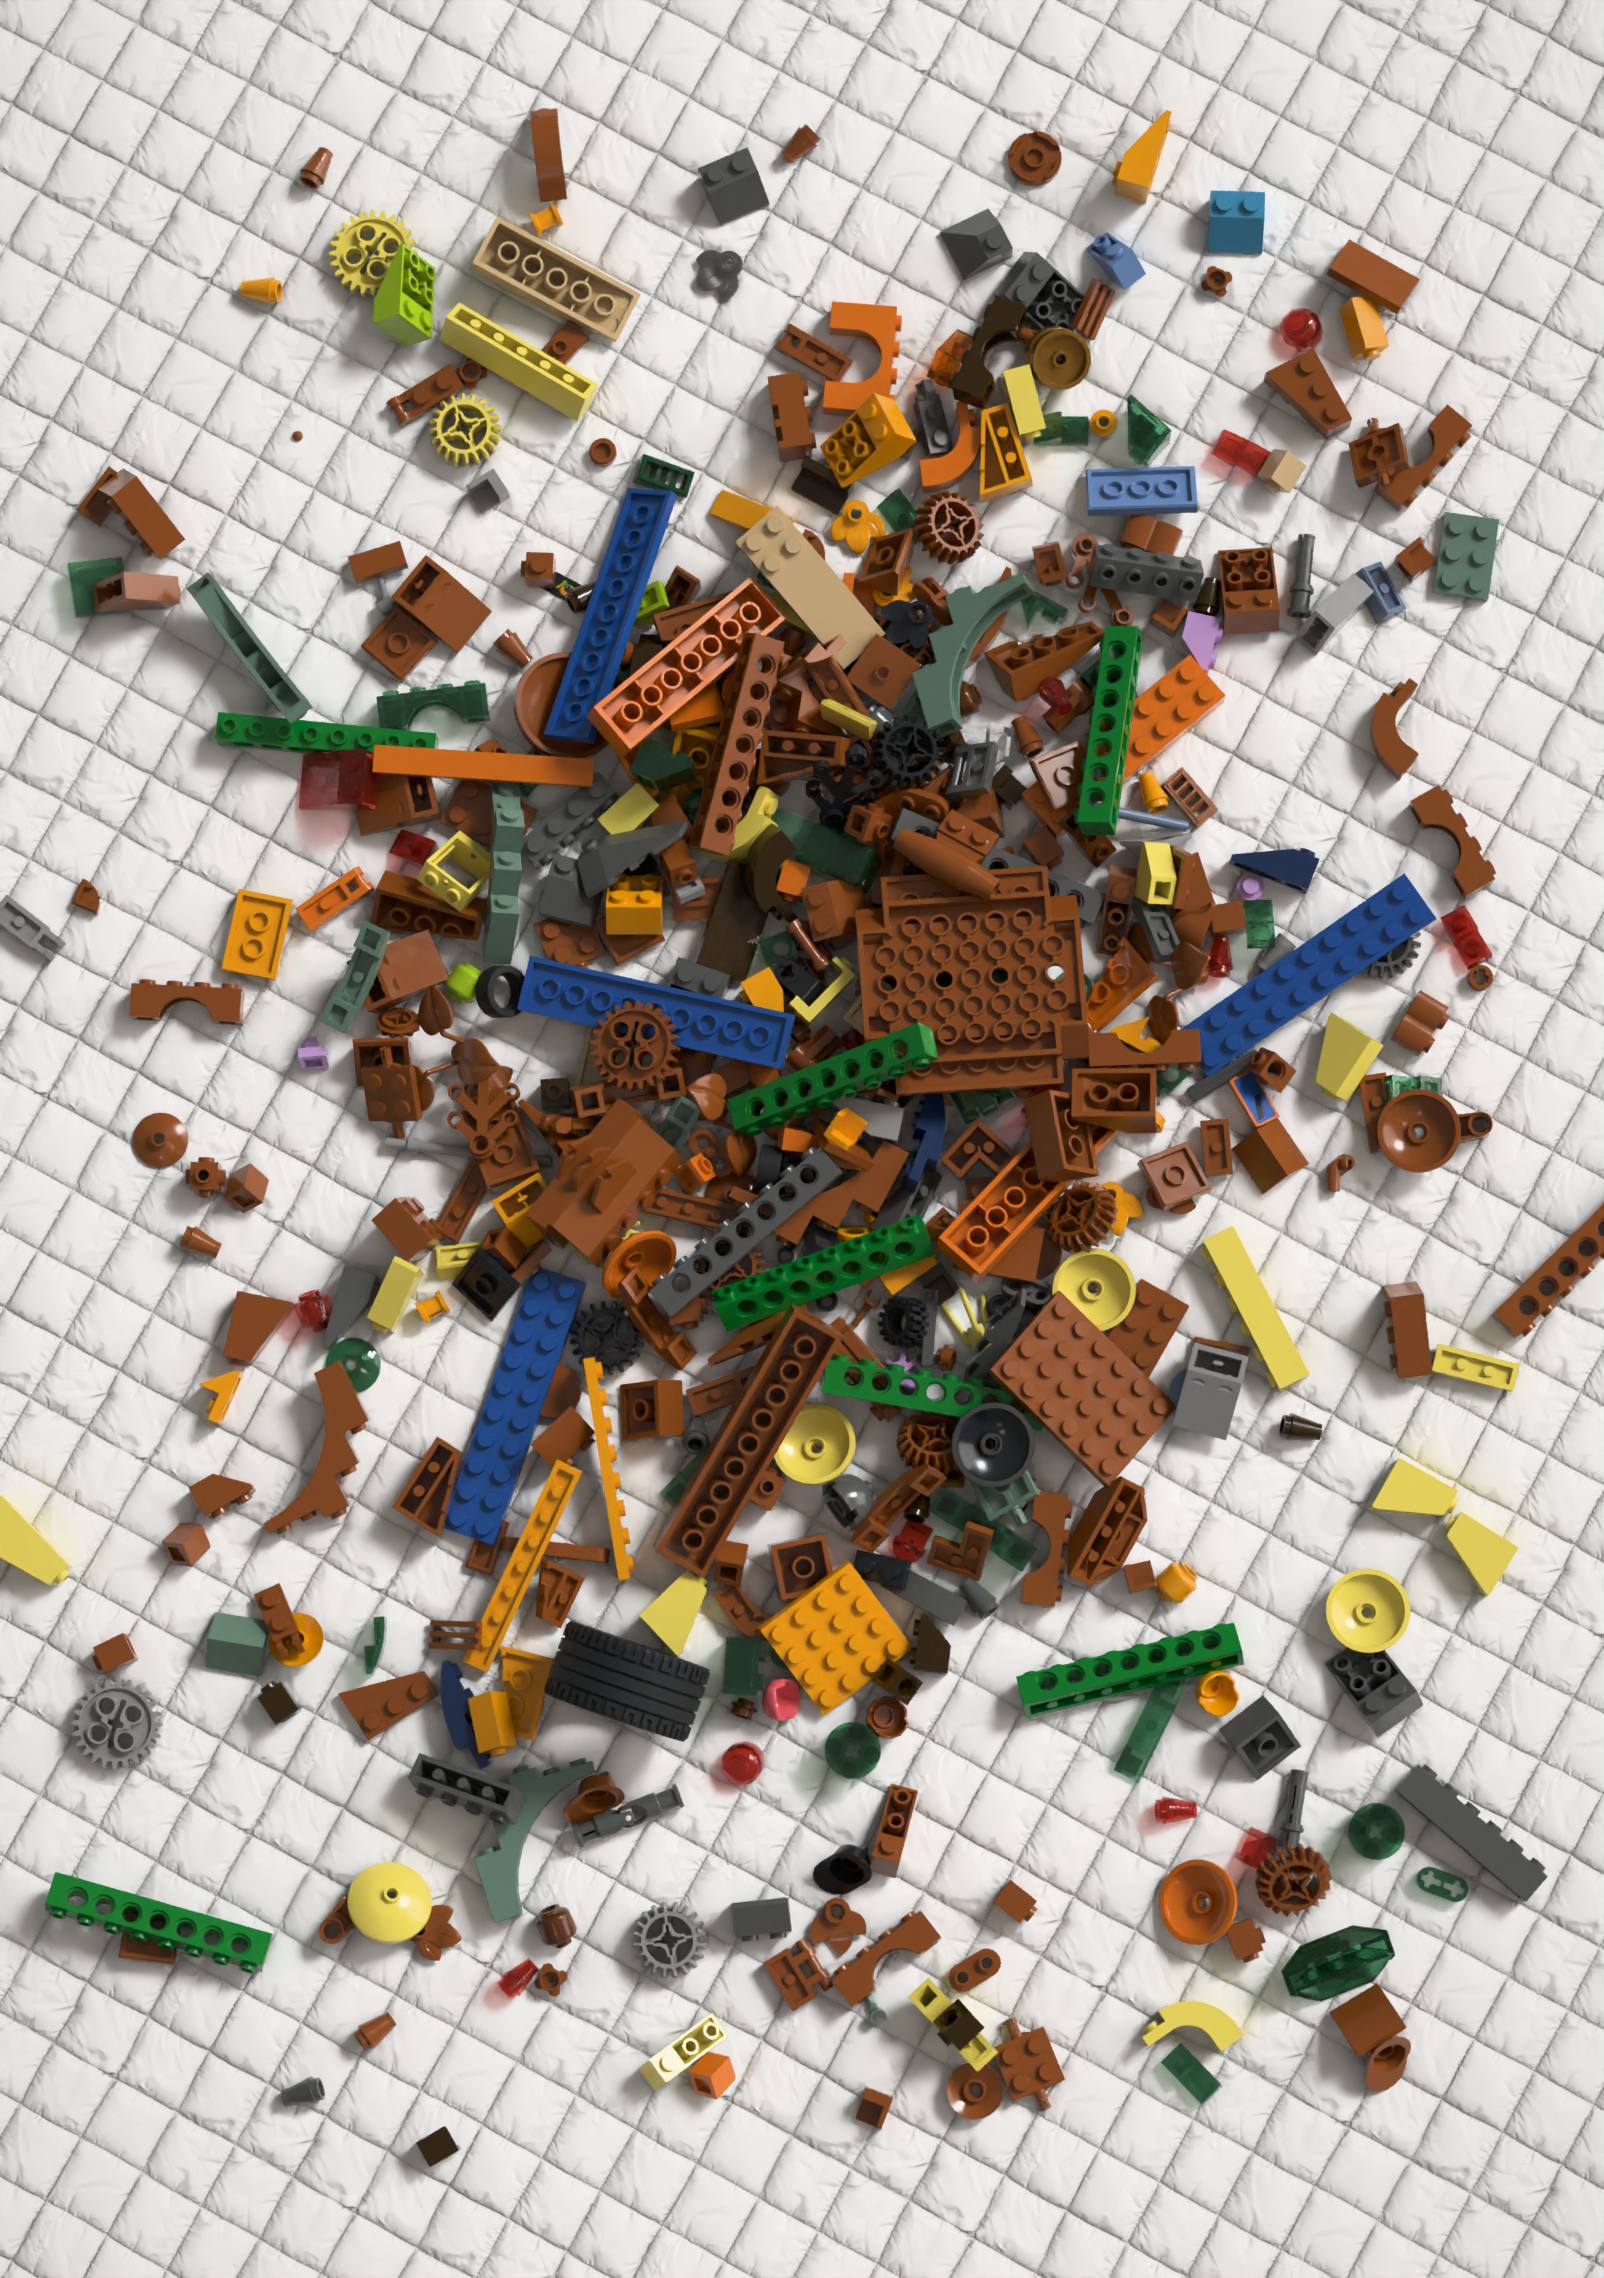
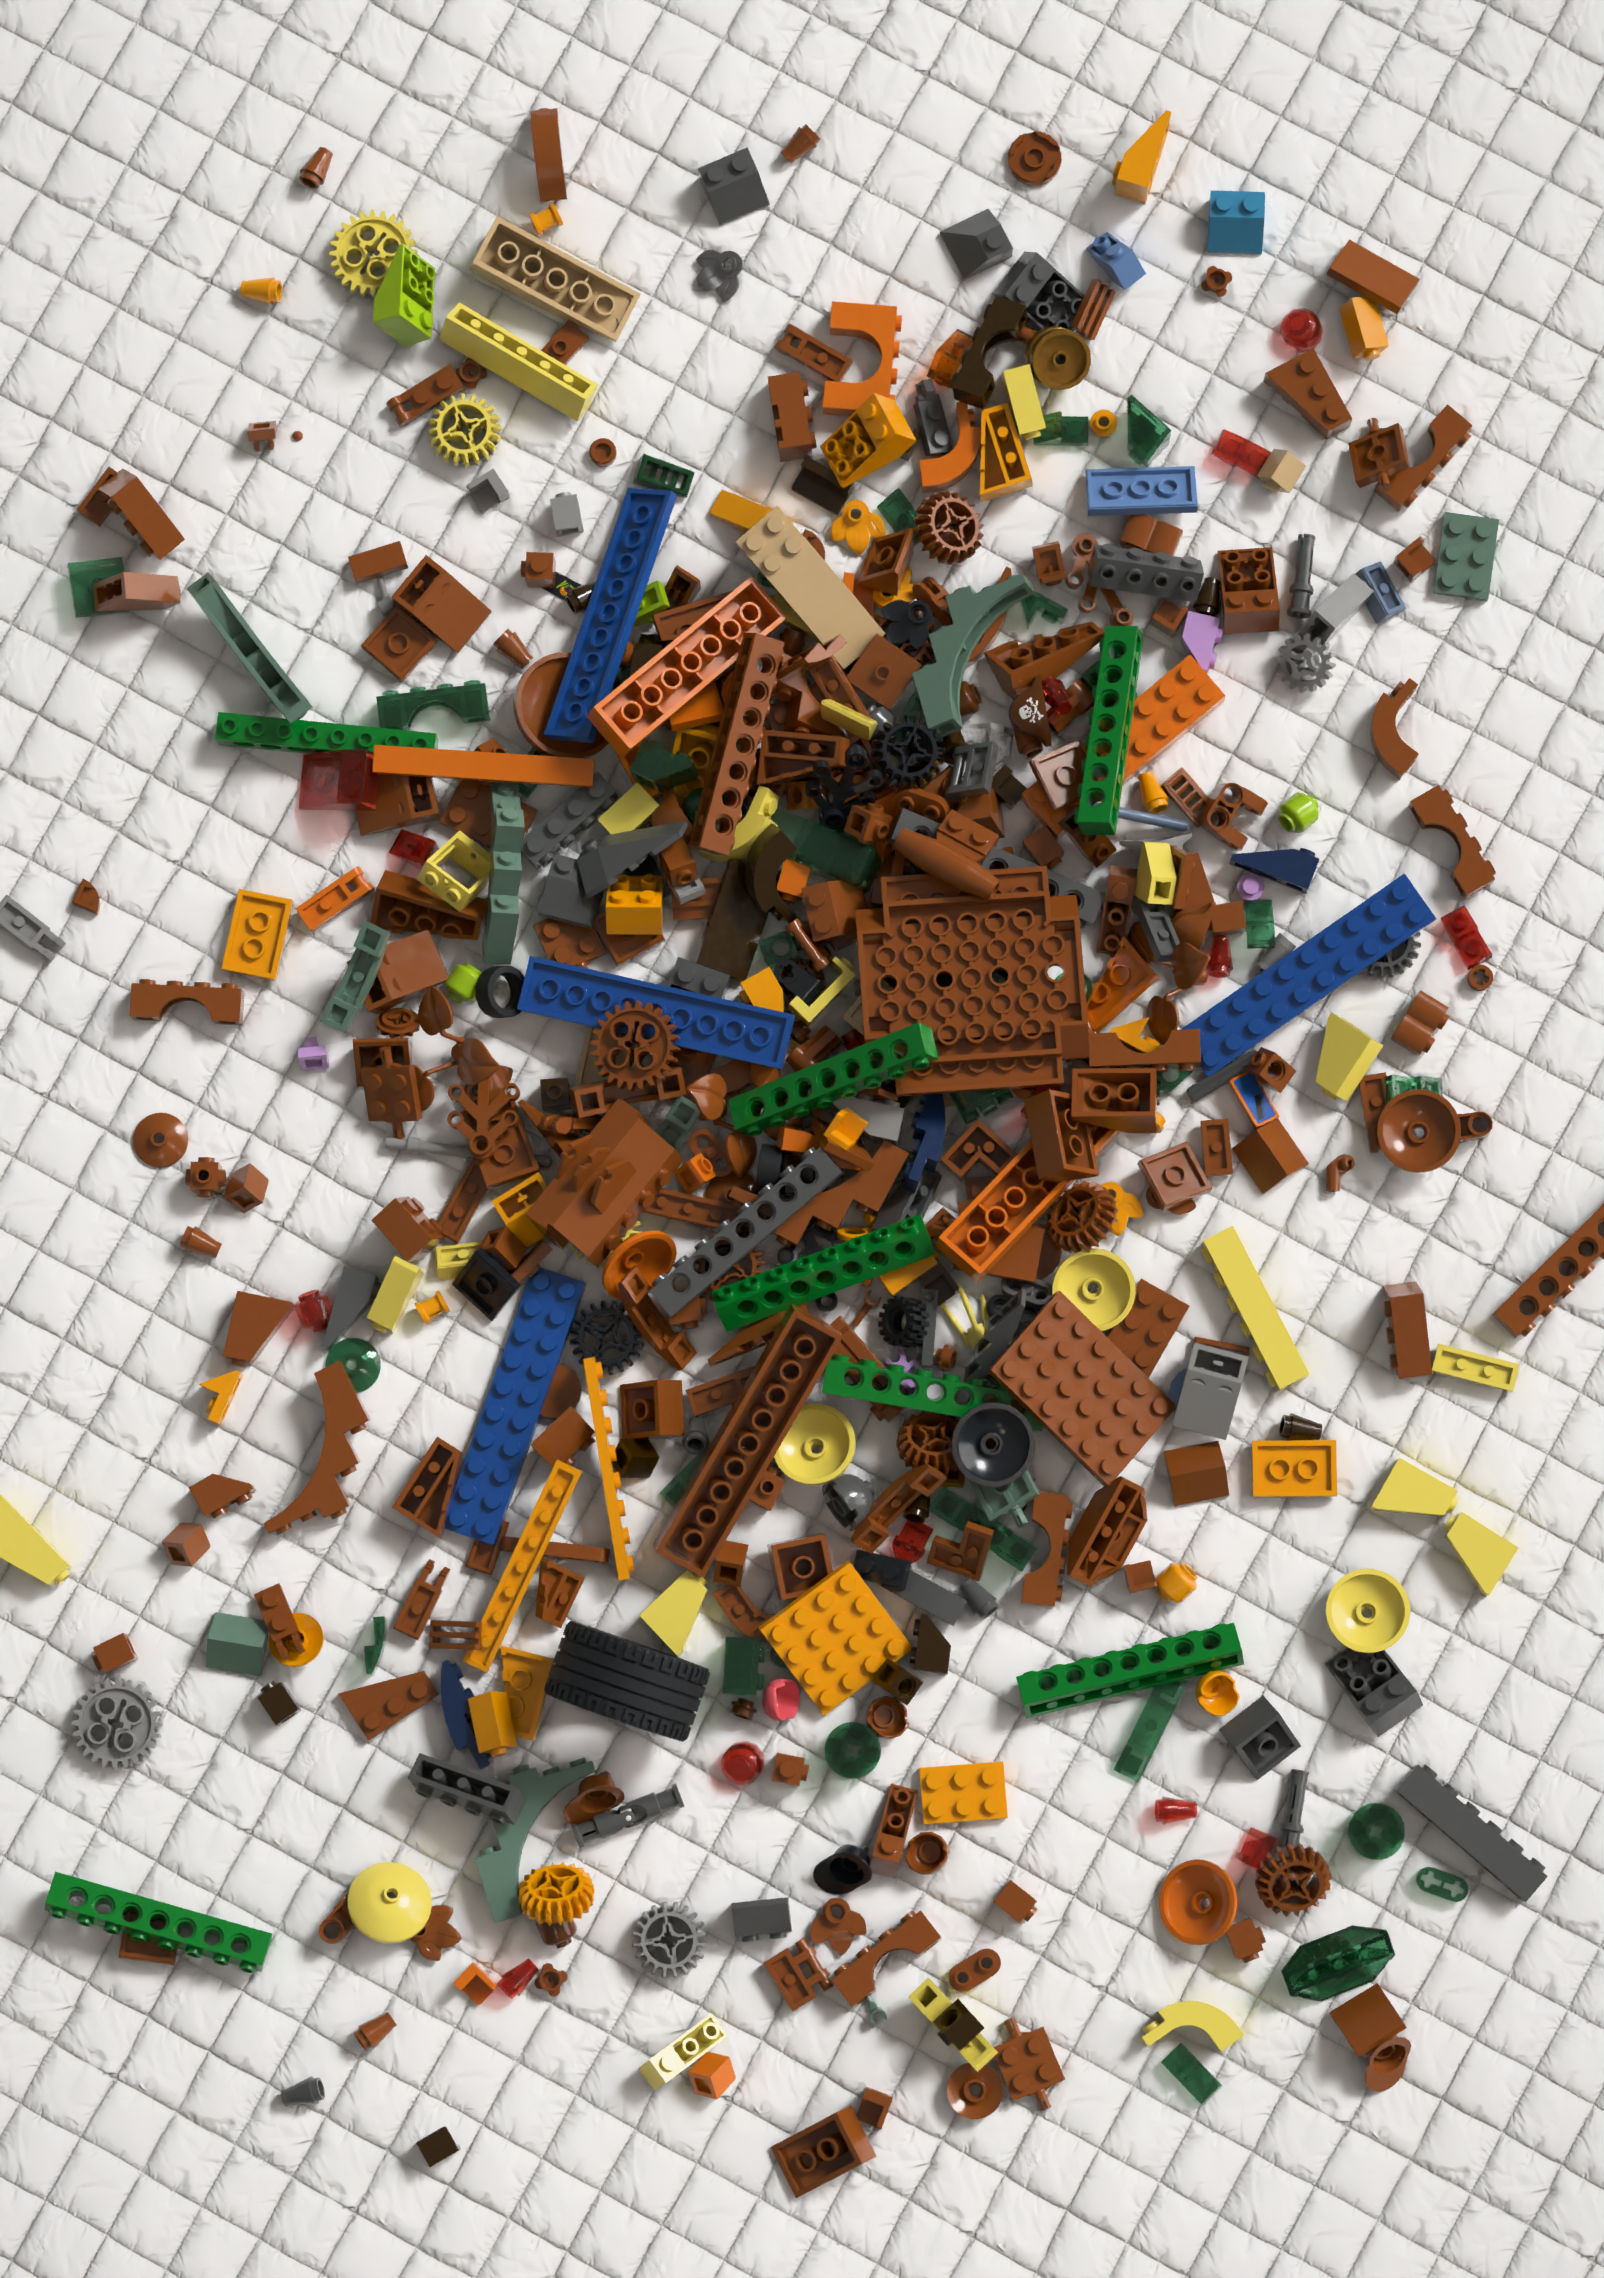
none -> dark orange tile [247,421,277,452]
none -> dark orange hinge [393,1559,451,1641]
none -> orange panel [453,1962,499,2005]
none -> light orange gear [518,1862,595,1926]
none -> light grey brick [550,492,584,537]
none -> dark brown panel [612,1438,660,1478]
none -> dark orange slope [771,2106,877,2198]
none -> dark orange brick [772,1753,809,1786]
none -> dark orange brick [785,780,829,810]
none -> dark orange hair [905,1832,949,1875]
none -> light orange plate [919,1761,1008,1824]
none -> reddish brown hat [1009,675,1052,747]
none -> dark orange slope [1163,1441,1229,1506]
none -> dark orange piece [1199,783,1268,851]
none -> light orange plate [1252,1440,1337,1497]
none -> light grey gear [1275,632,1336,693]
none -> lime head [1278,792,1319,833]

